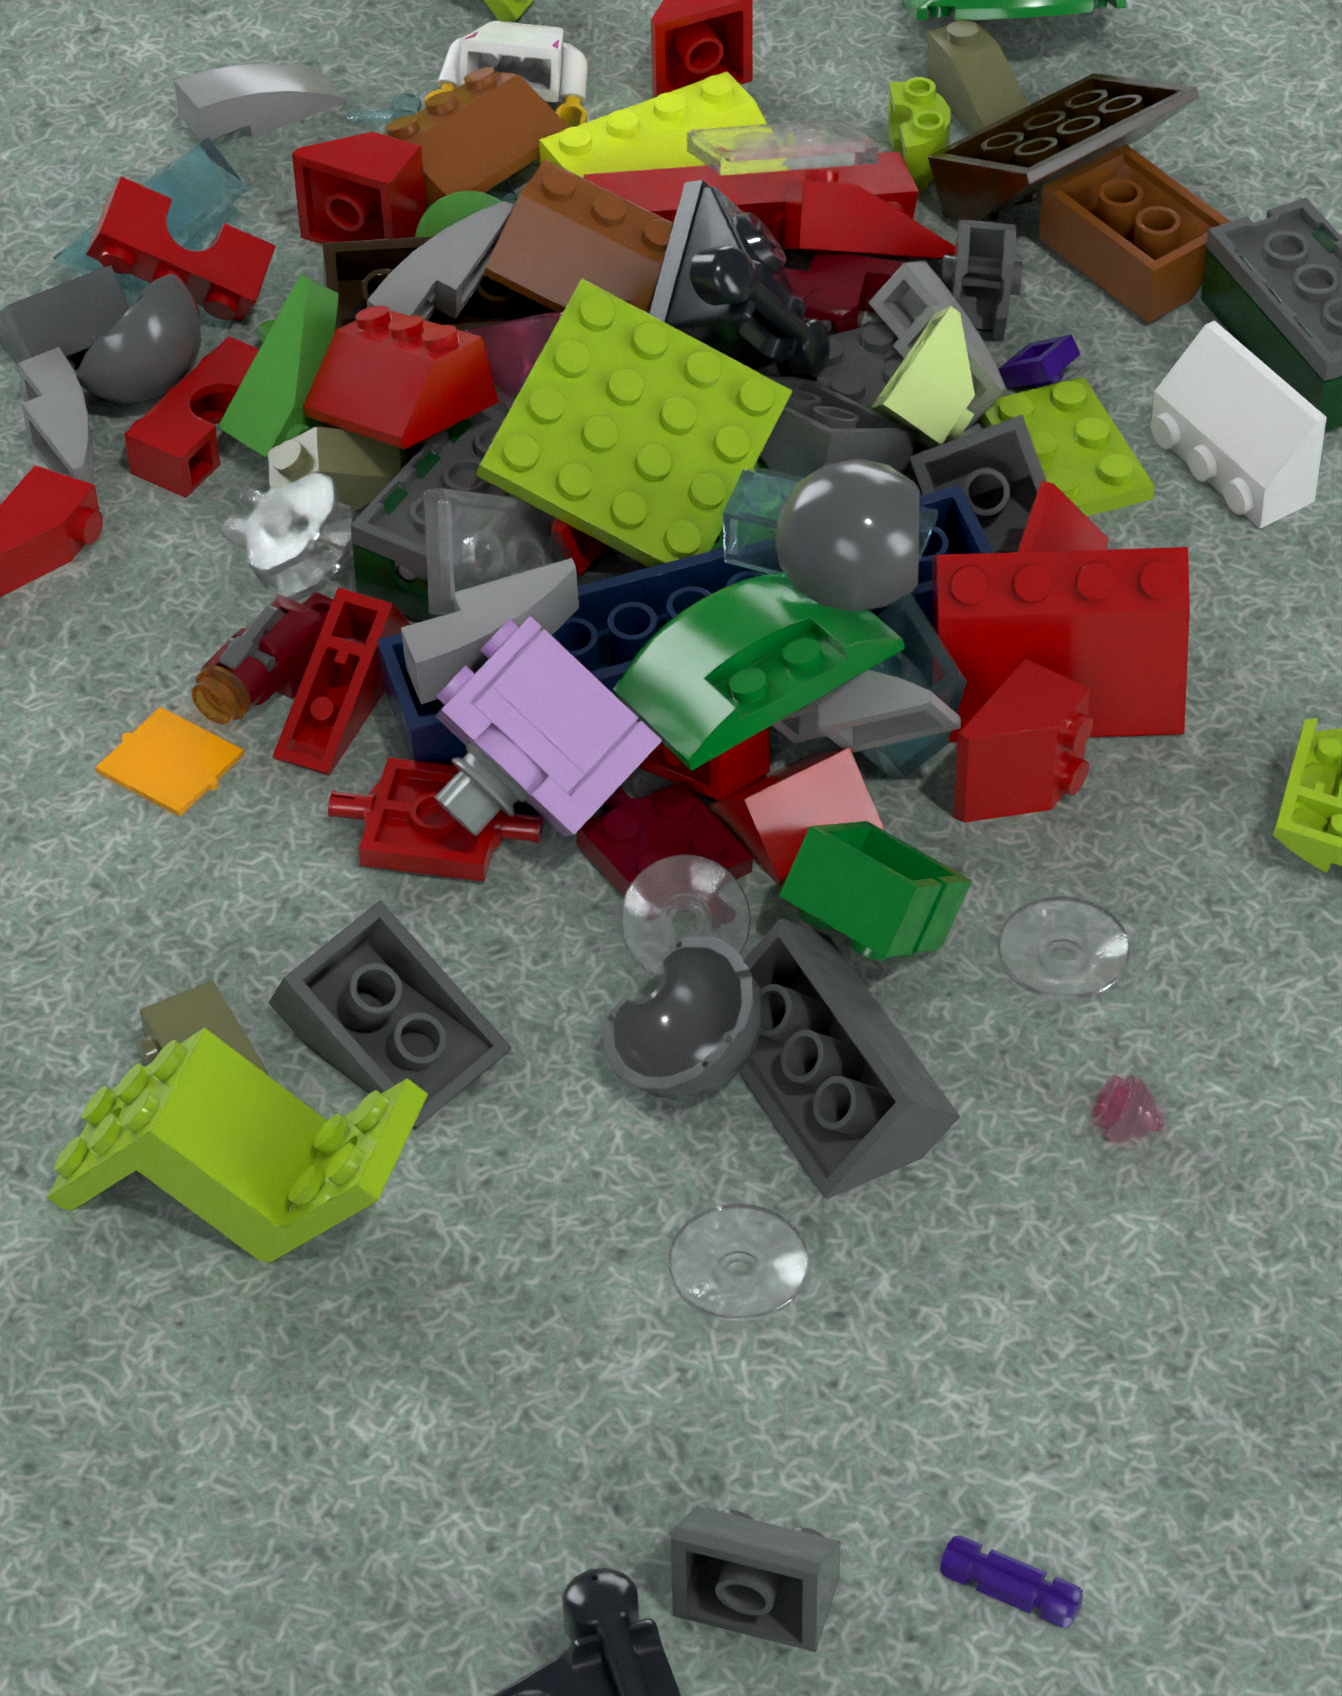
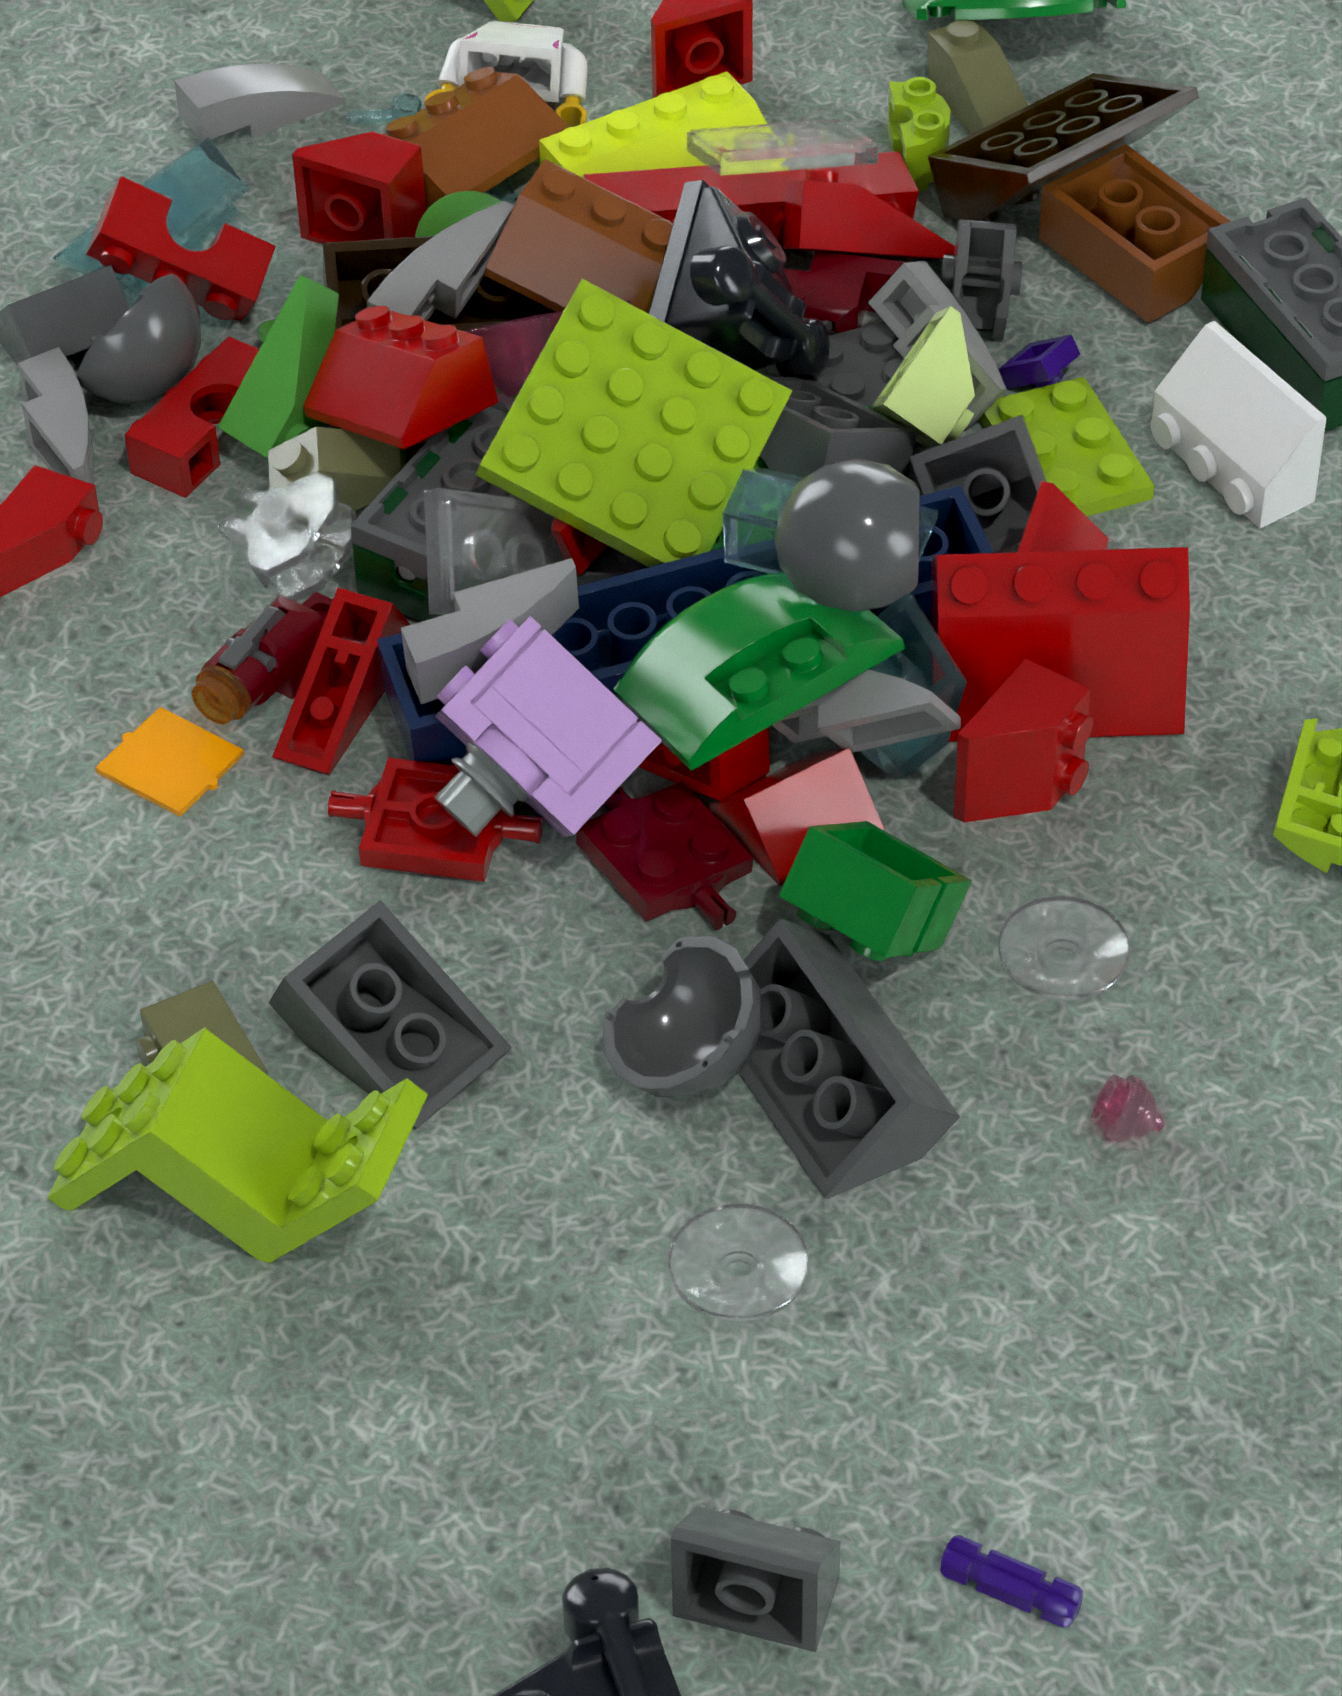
clear dish [621,855,751,980] -> none

